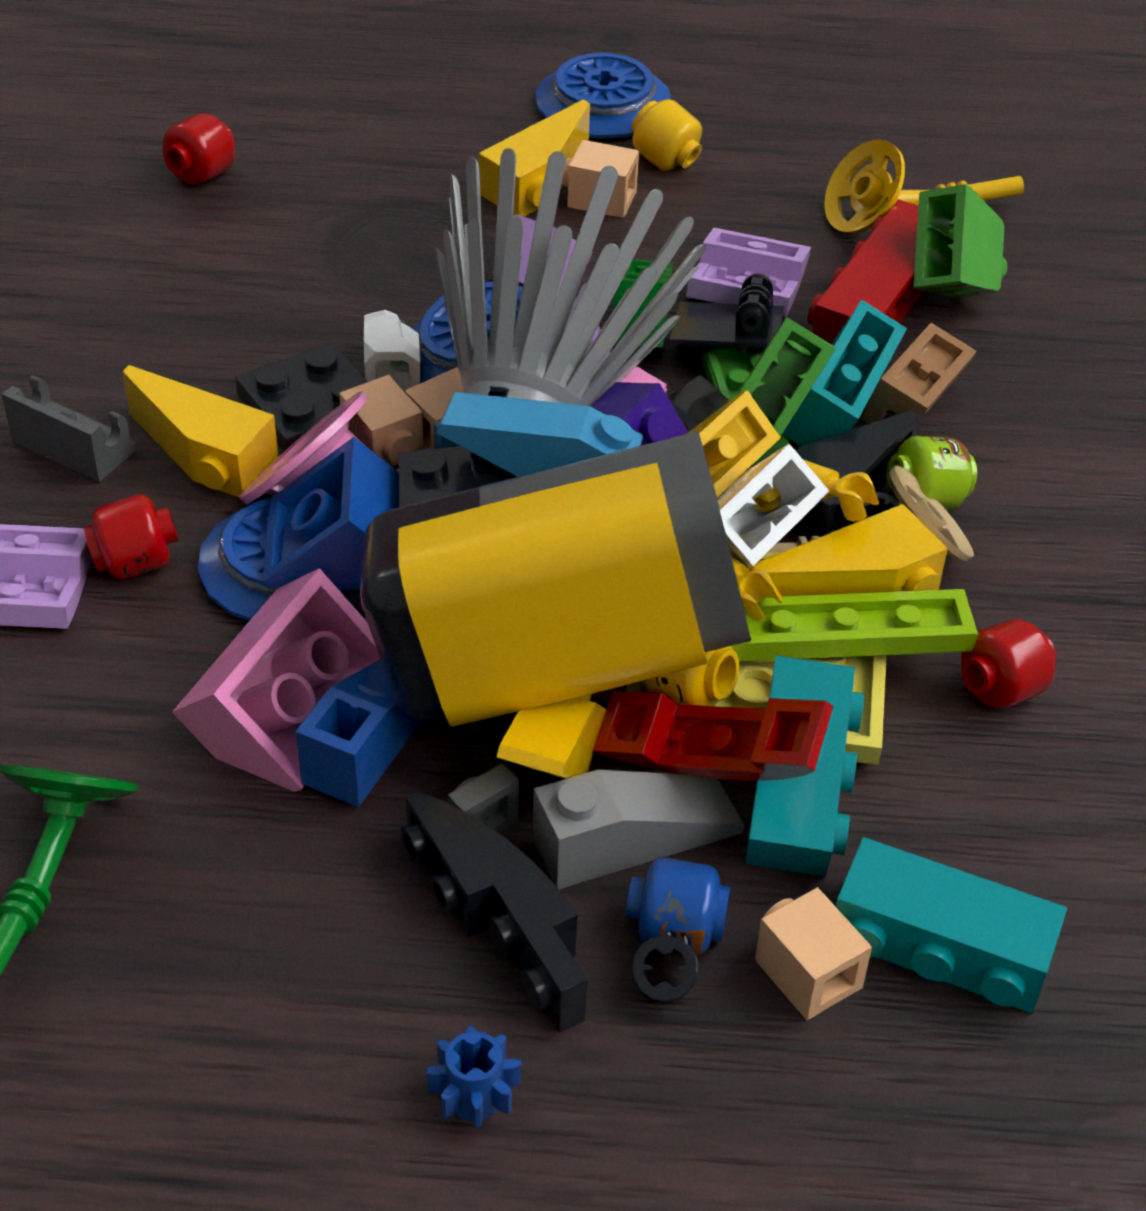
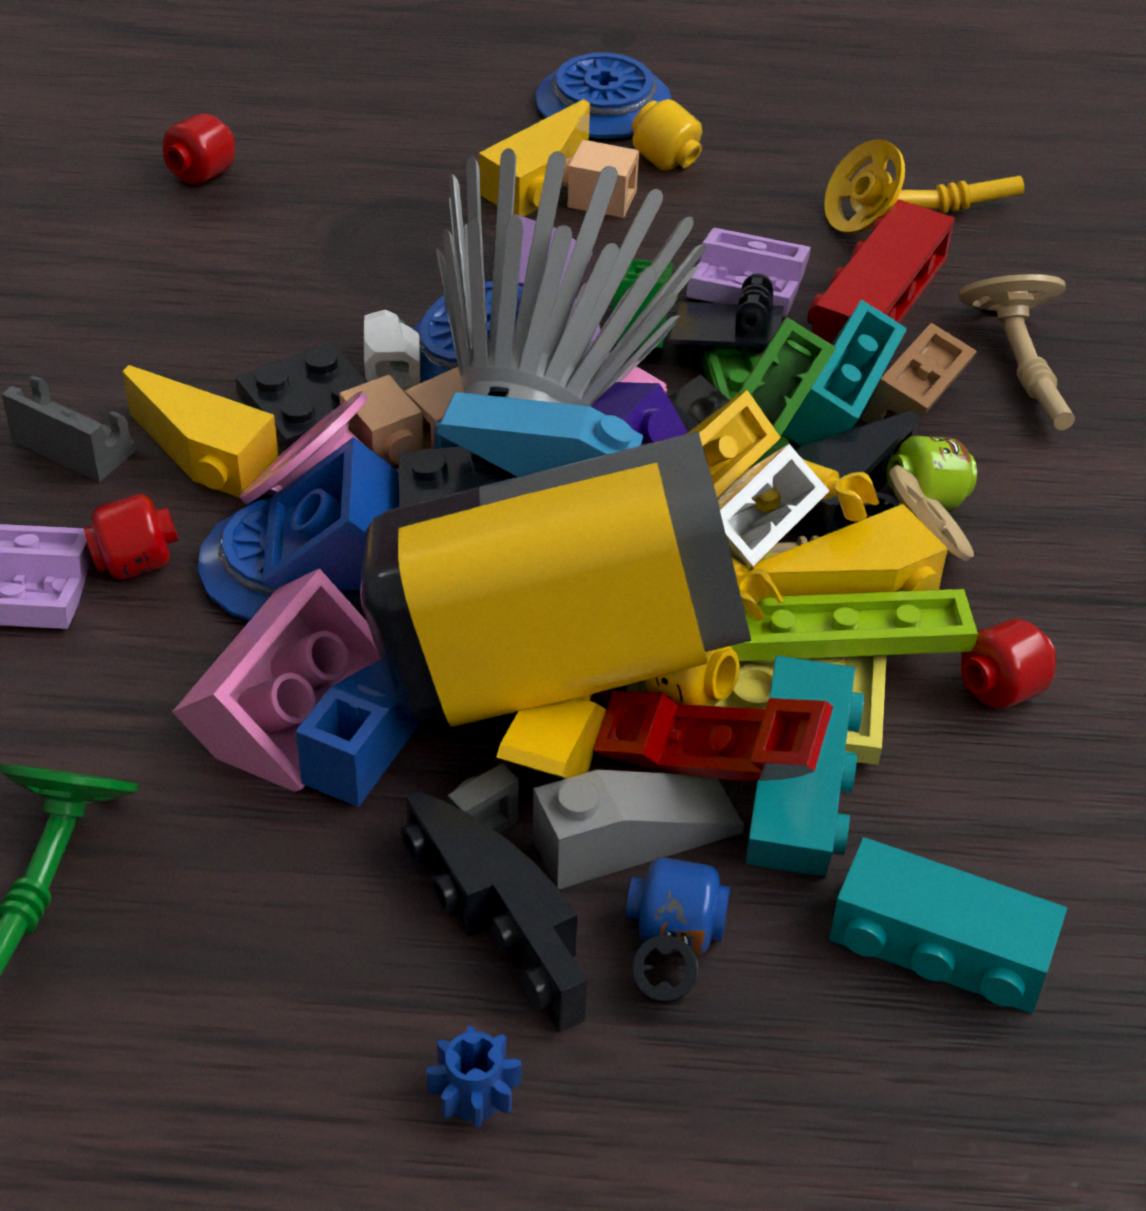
light nougat brick [755,887,872,1020] -> none
bright green torso [913,184,1008,297] -> none
none -> tan dish [958,274,1075,430]

